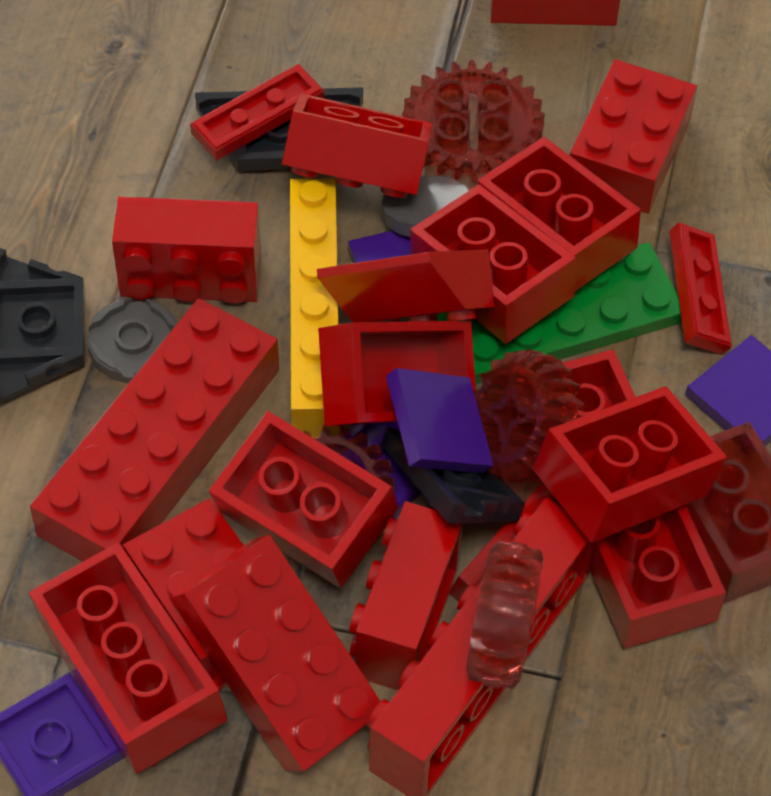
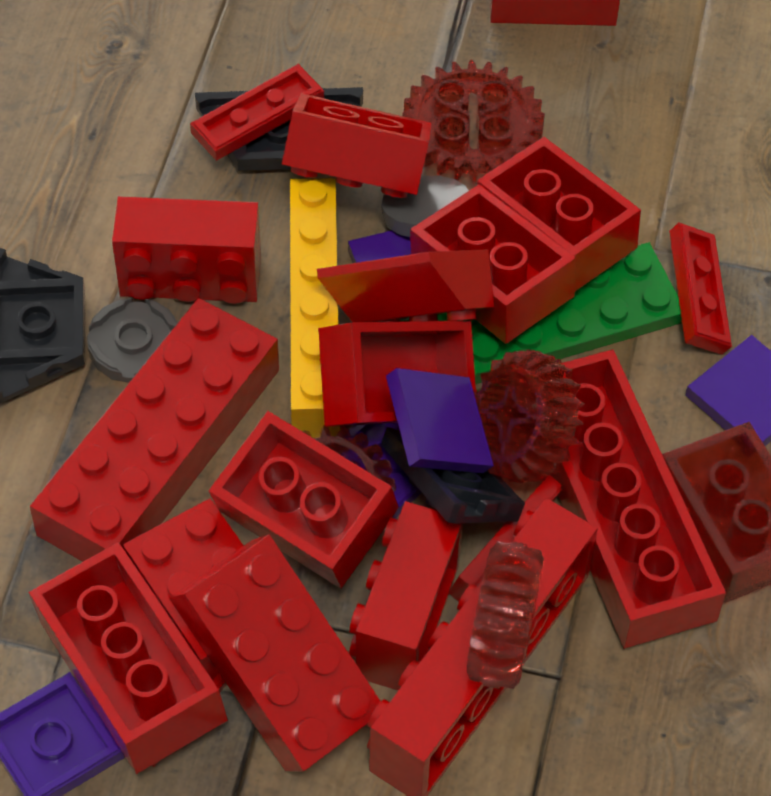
red brick [532,386,727,543] -> none
red brick [570,59,698,214] -> none

